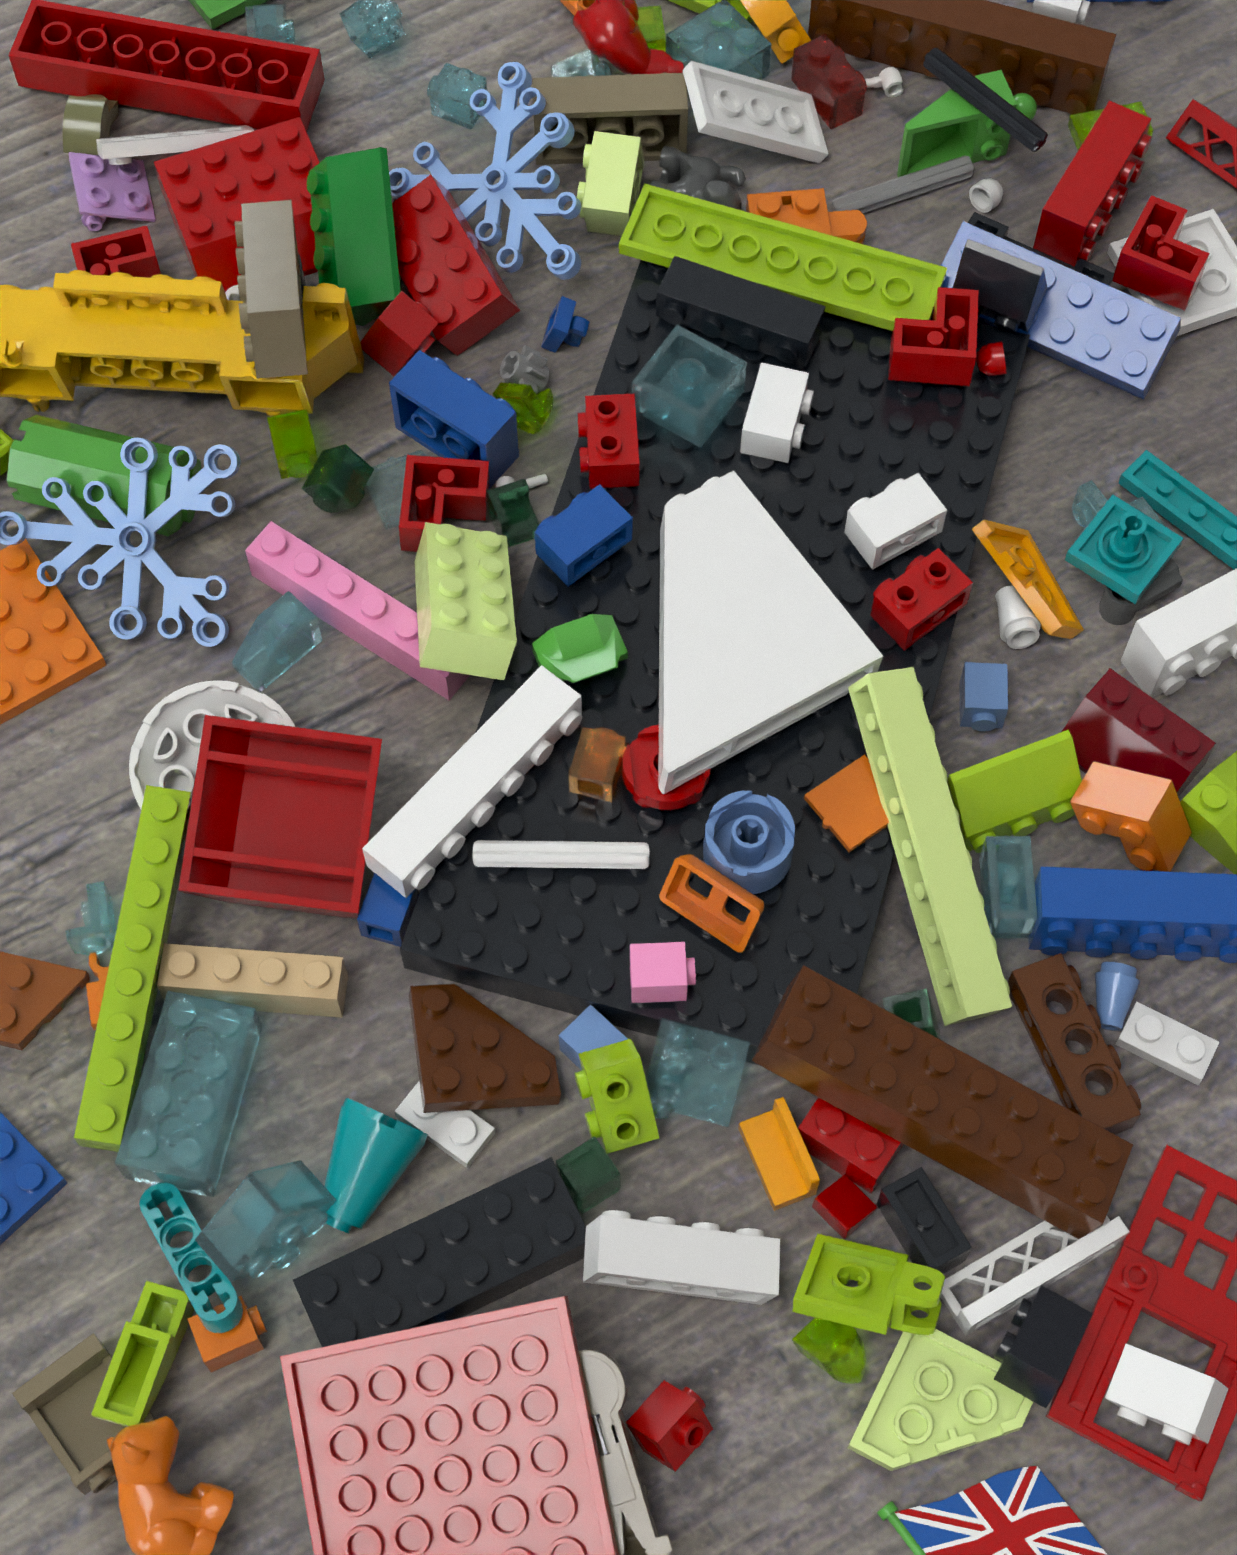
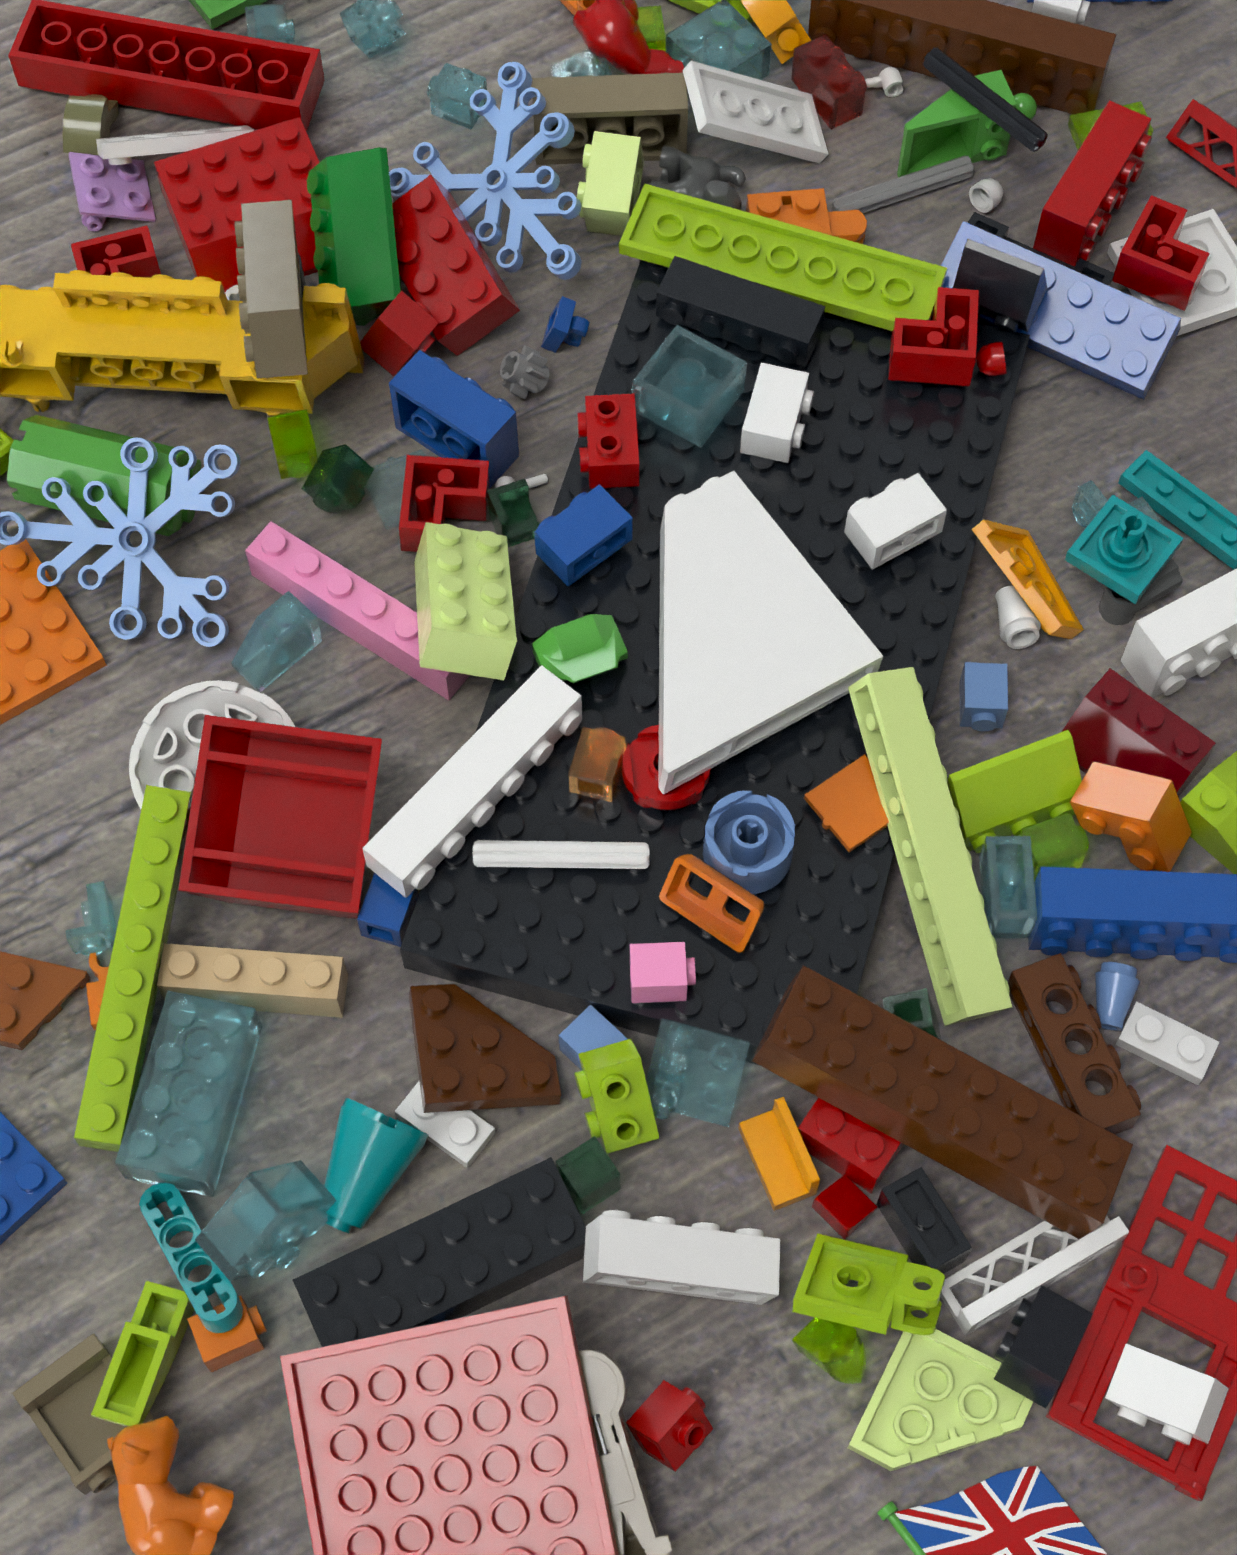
clear neon green plate [493,382,554,434] -> none
red brick [870,548,973,650] -> none
none -> clear neon green brick [1015,813,1089,884]

